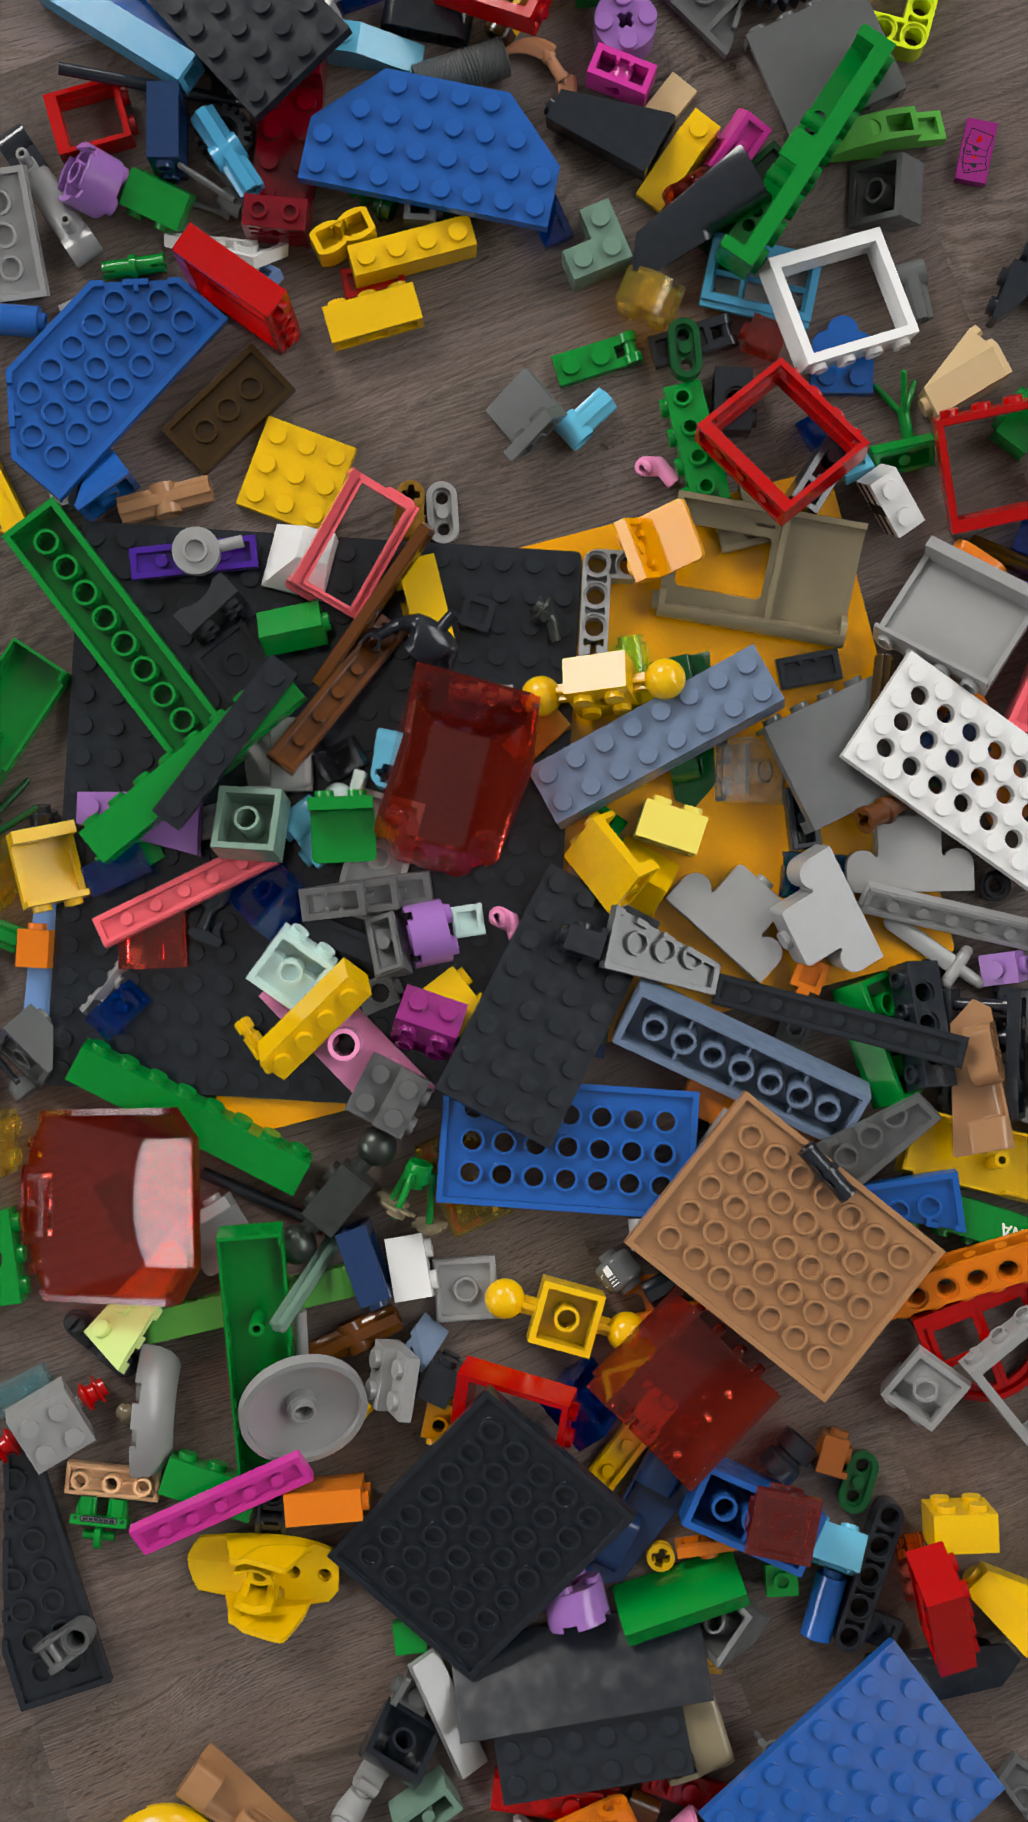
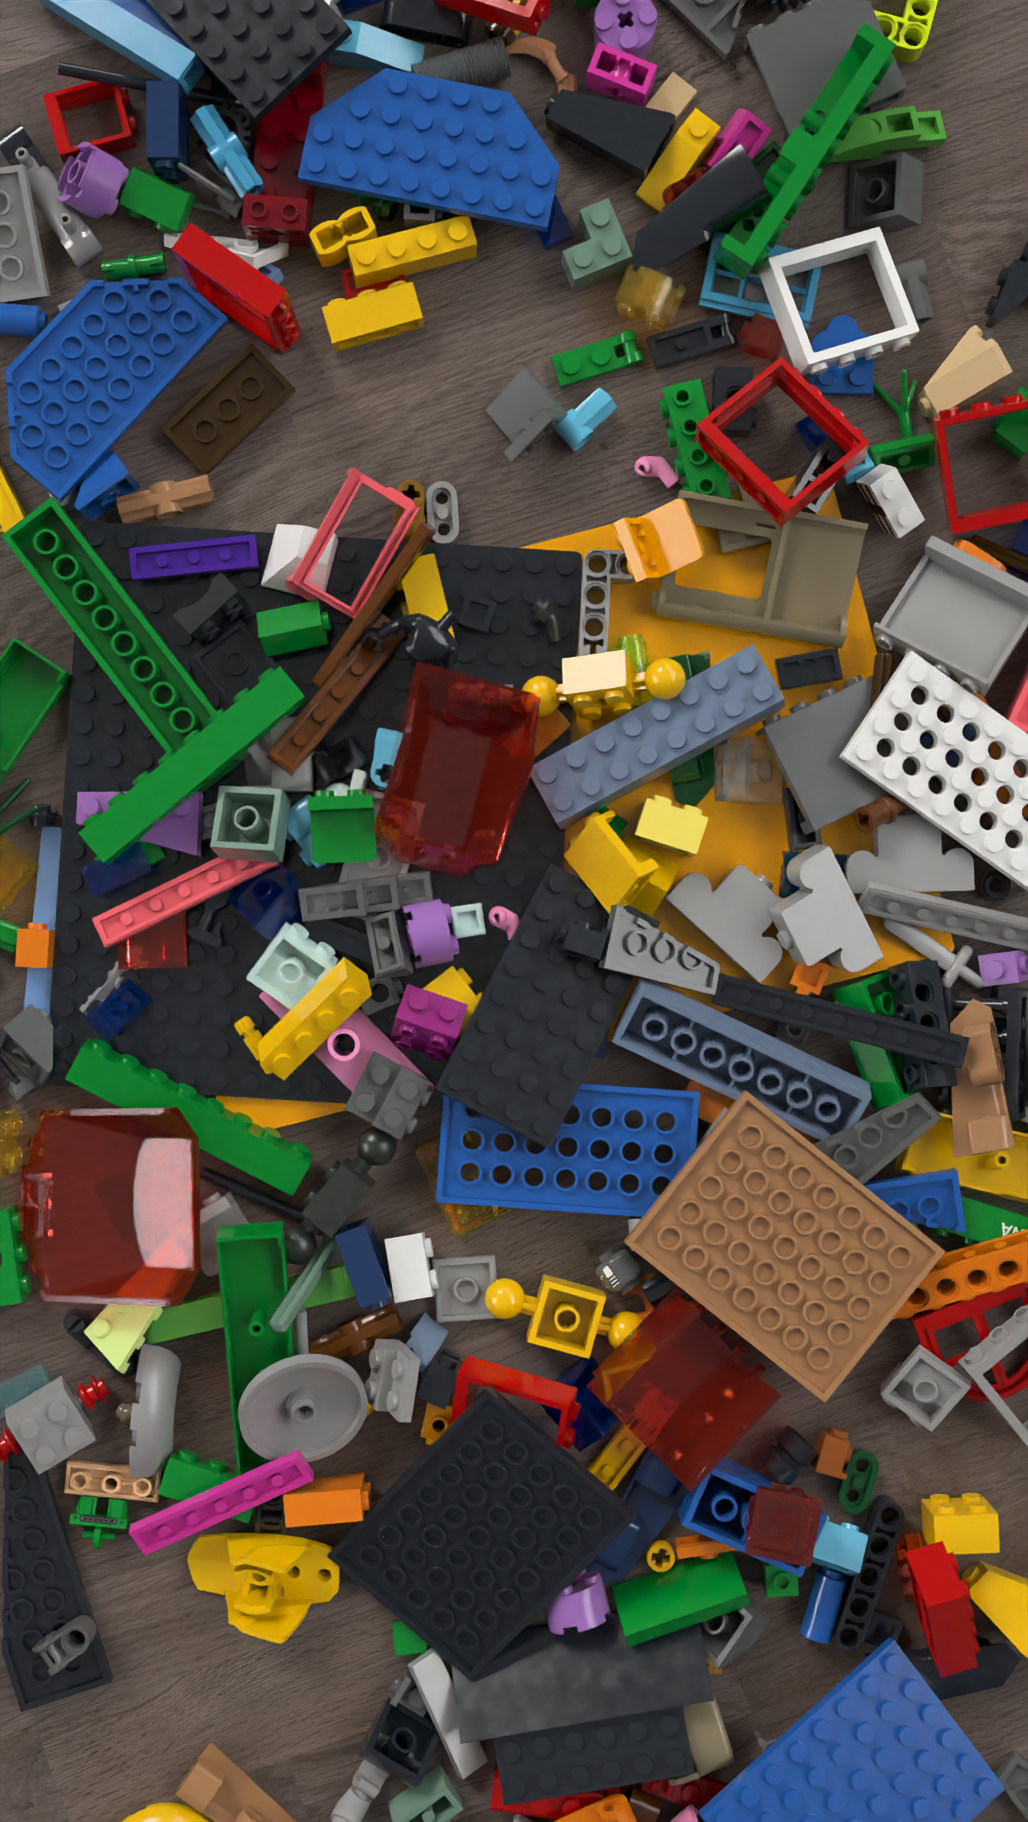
yellow panel [6,819,91,914] -> none
black plate [152,654,299,831] -> none
light grey piece [172,526,245,576] -> none
yellow plate [236,416,357,529] -> none
plant [375,1157,448,1236] -> none
dark green plate [667,317,703,382] -> none
black pin [798,1141,856,1203] -> none
magenta tile [953,117,998,188] -> none

